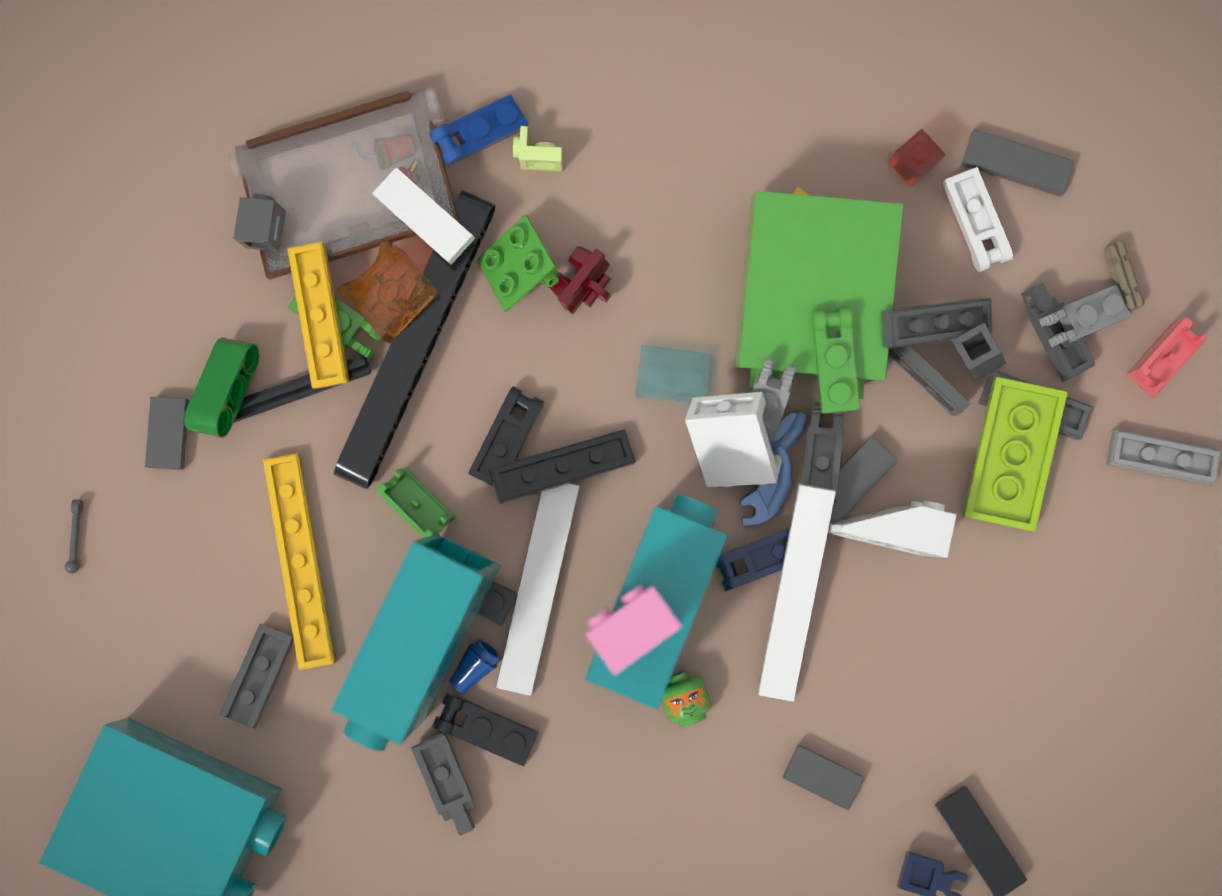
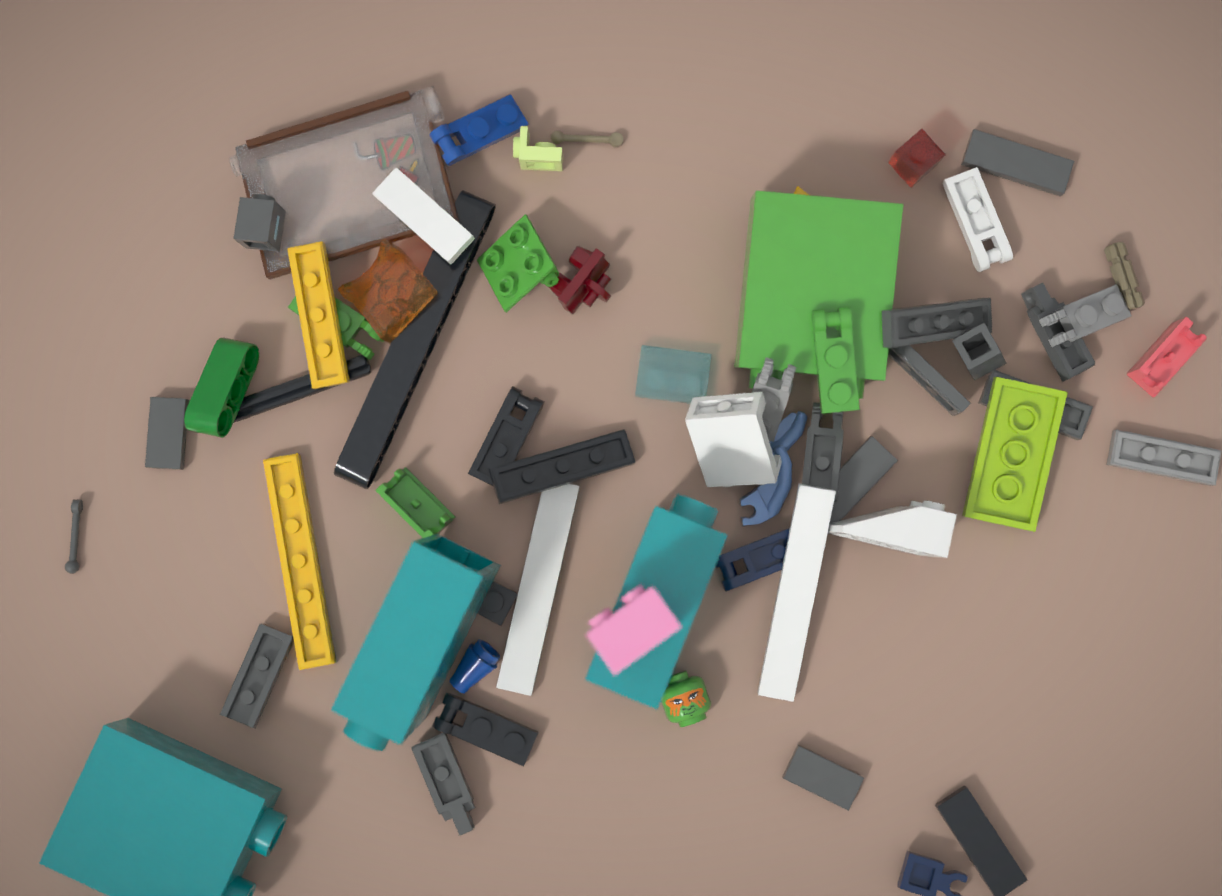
none -> dark tan hinge [551,130,623,148]

